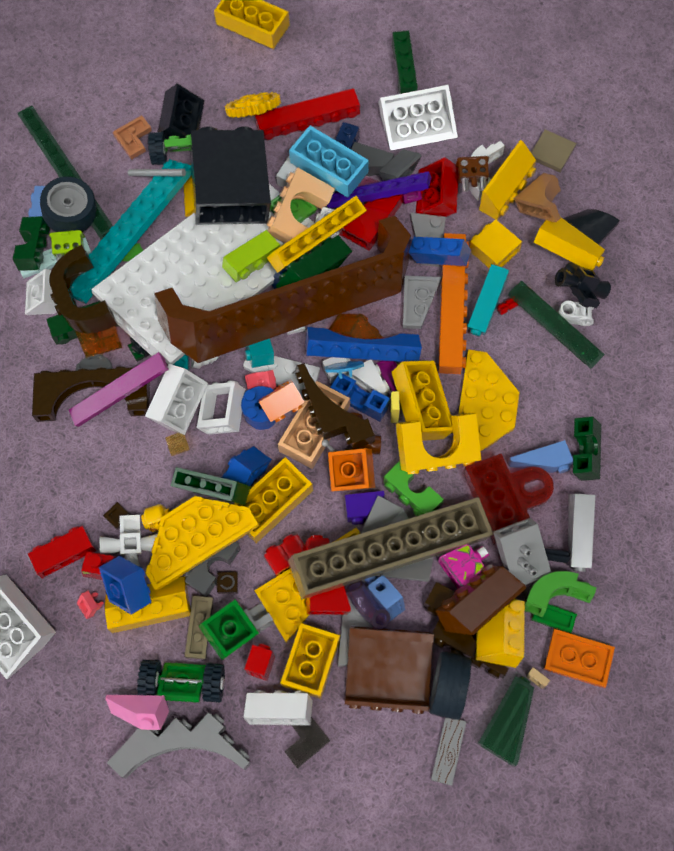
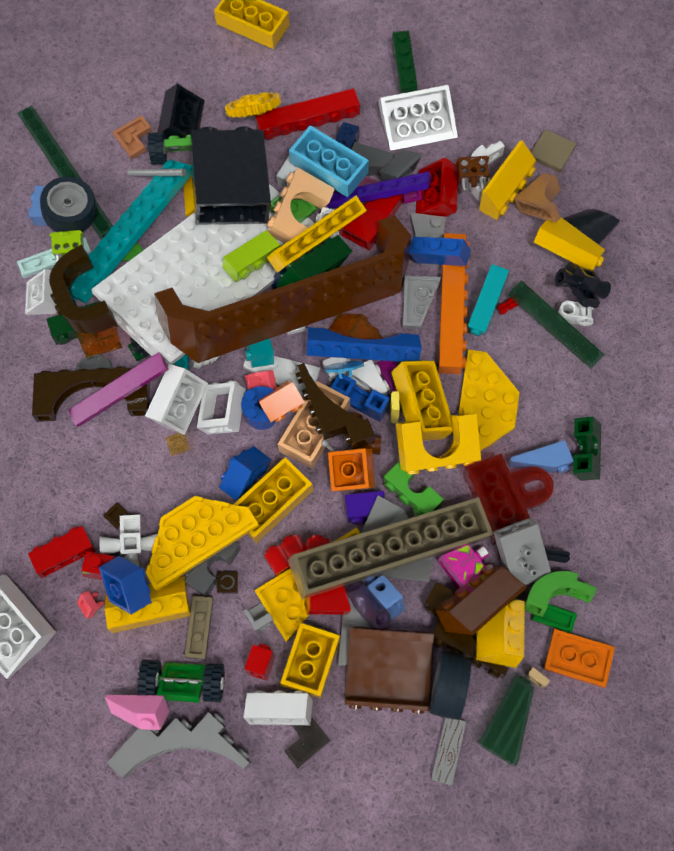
dark green arch [12,216,50,271] -> none
yellow head [141,504,170,532] -> none
dark green brick [170,467,251,506] -> none
green brick [198,600,259,660] -> none
yellow piece [470,219,522,269] -> none
light grey slope [568,494,595,572] -> none

